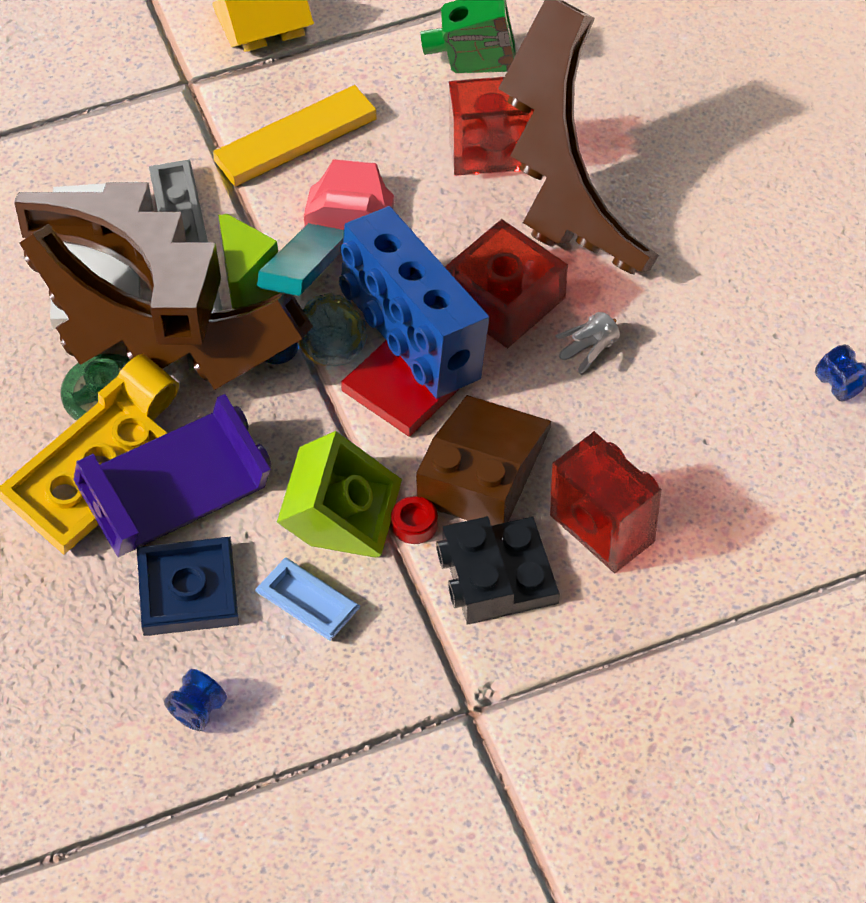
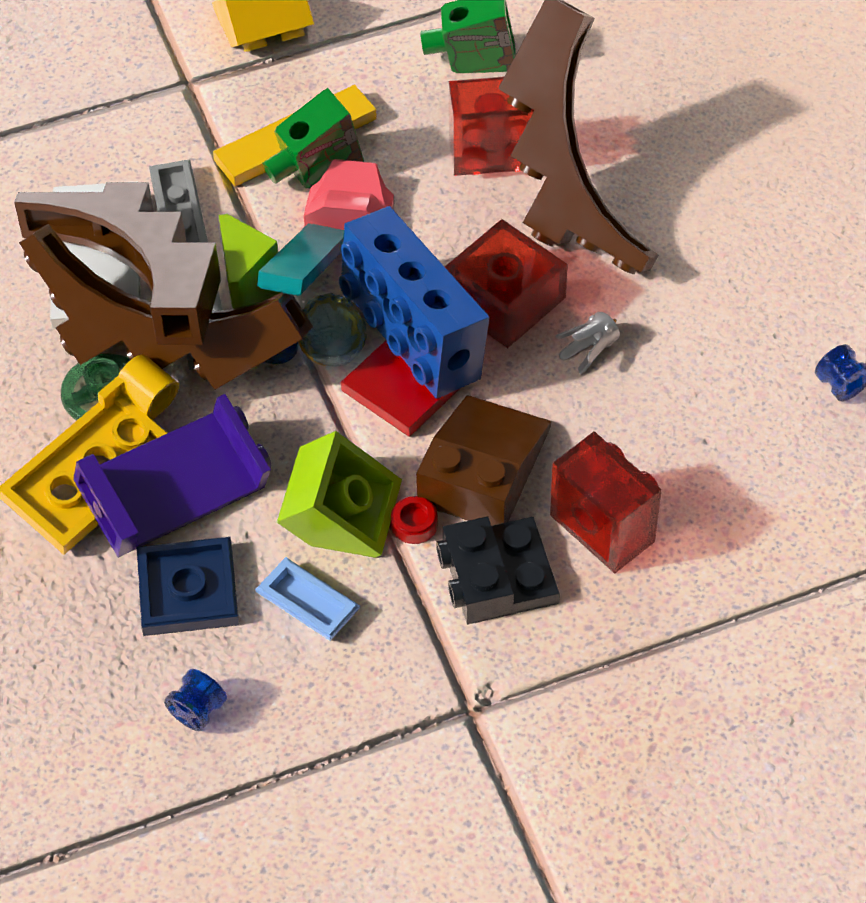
none -> green torso [262,88,364,189]

